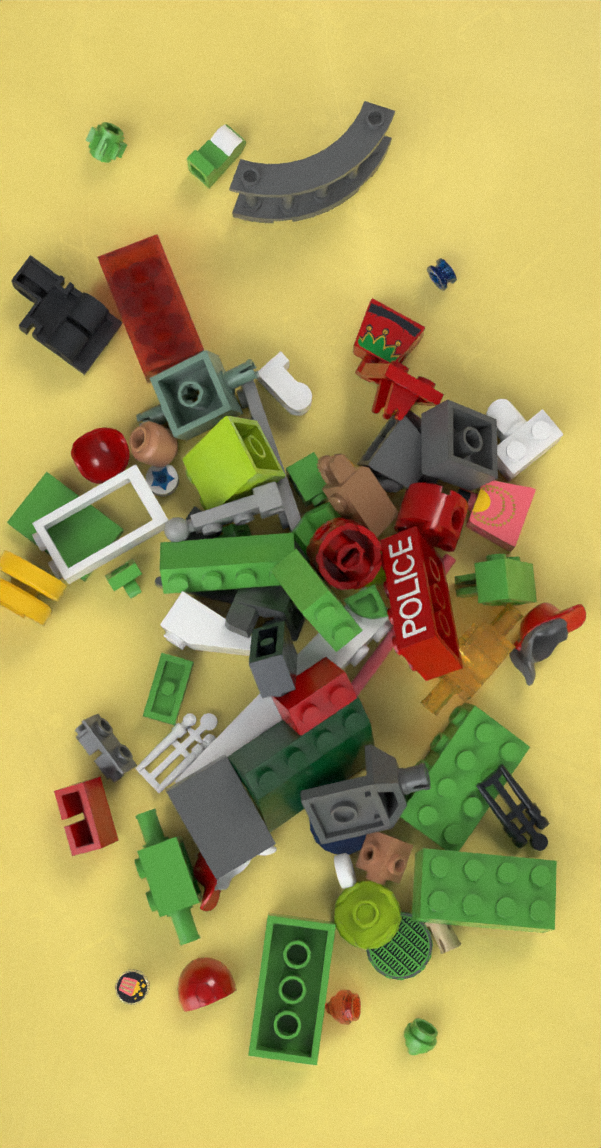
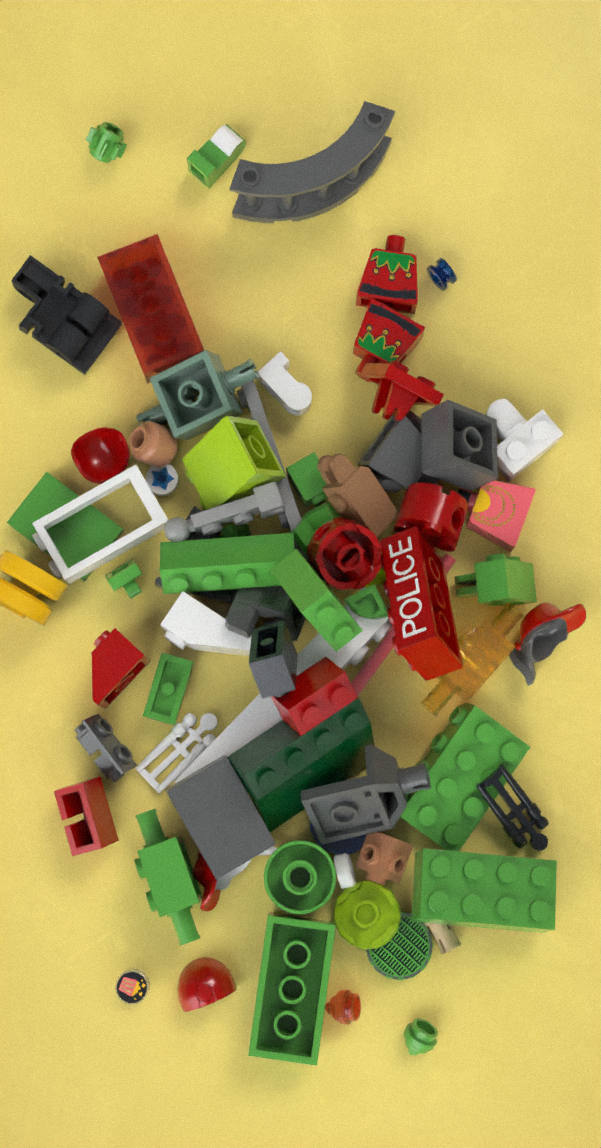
none -> red slope [91,628,151,709]
none -> bright green wheel [264,839,336,914]
none -> red torso [356,235,418,314]

